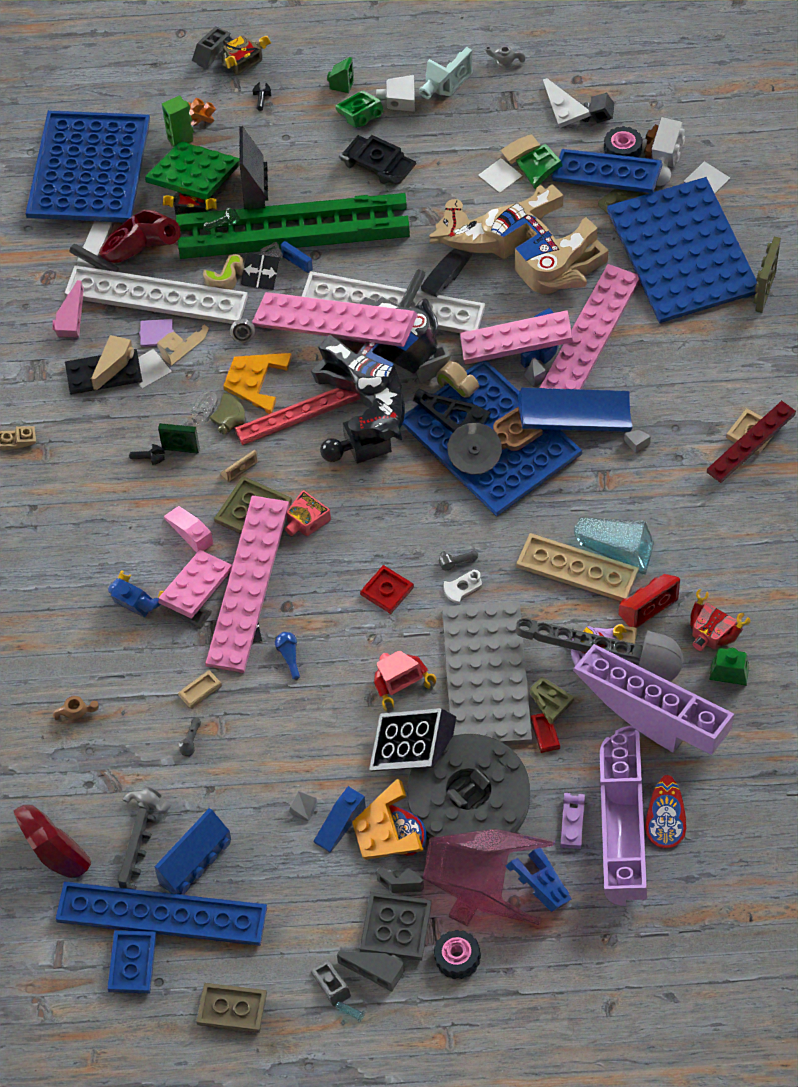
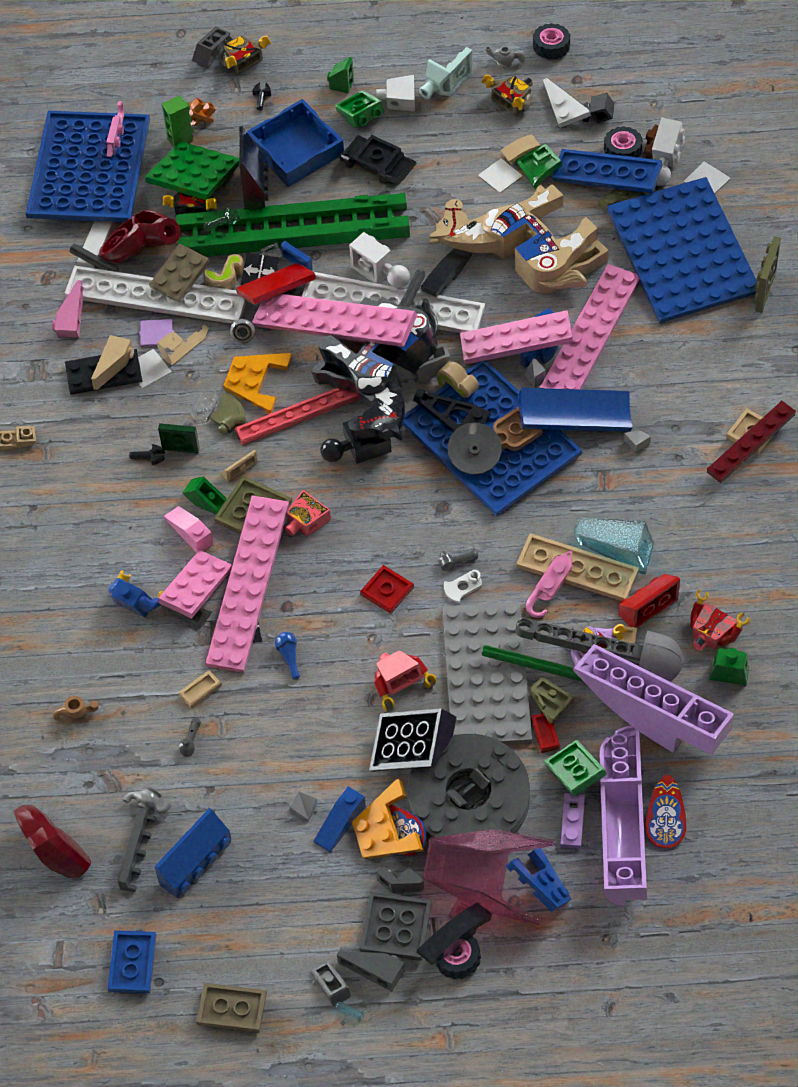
blue plate [56,882,267,946] -> none
none -> bright pink plate [107,101,124,157]
none -> dark tan plate [149,244,210,303]
none -> green slope [182,476,227,515]
none -> red tile [236,263,316,305]
none -> blue tile [247,99,344,187]
none -> white brick [349,232,410,288]
none -> black slope [416,902,492,965]
none -> torso [481,75,533,116]
none -> green axle [482,645,584,682]
none -> bright pink plate [526,550,573,618]
none -> black wheel [533,23,570,59]
none -> green tile [544,740,607,797]

